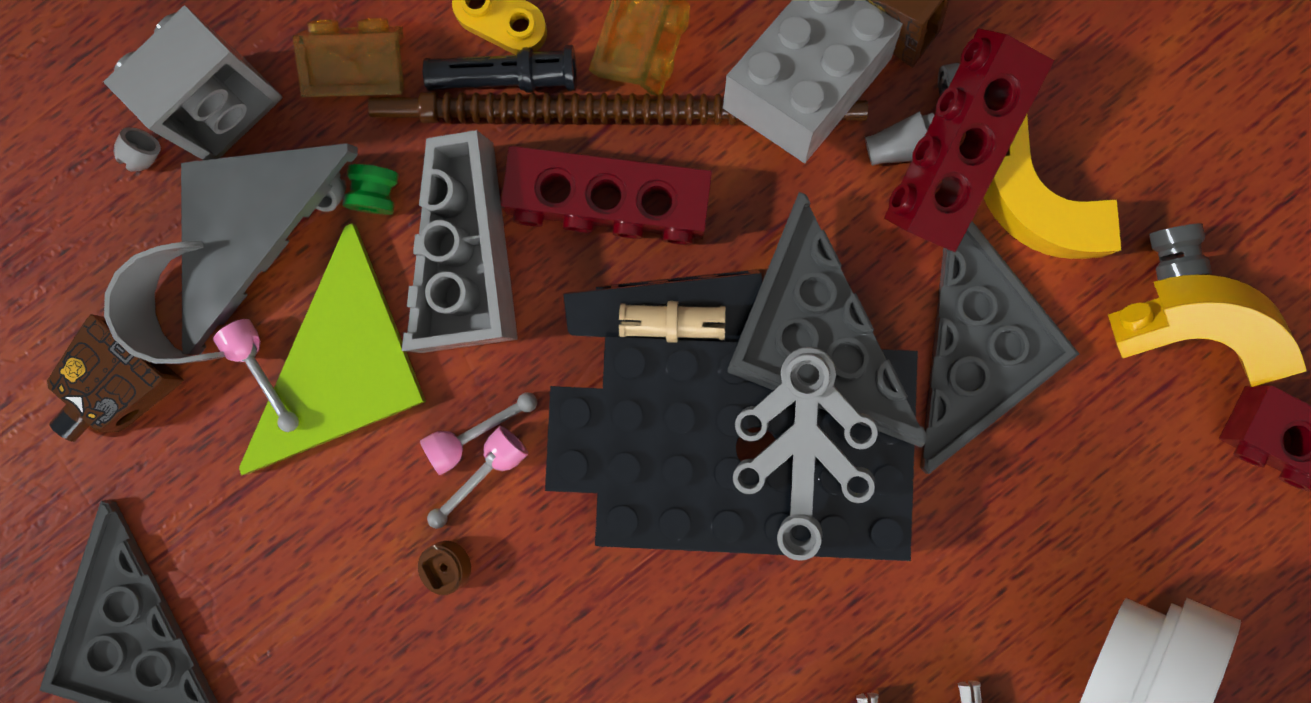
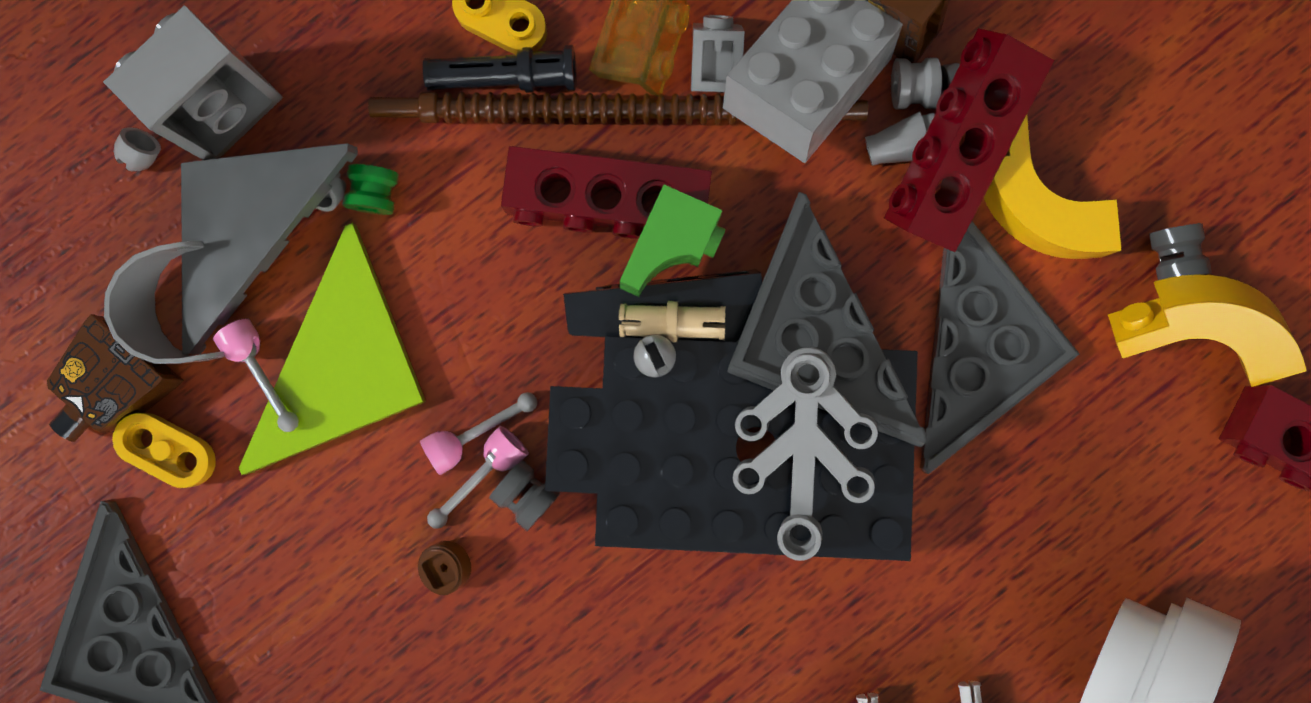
clear yellow bracket [292,18,405,97] -> none
light grey wedge [402,130,518,353] -> none
none -> yellow plate [112,413,216,488]
none -> dark grey wheel [489,460,561,531]
none -> bright green arch [620,185,726,297]
none -> light grey hinge [634,335,676,378]
none -> light grey bracket [691,15,745,92]
none -> light grey wheel [891,57,942,110]

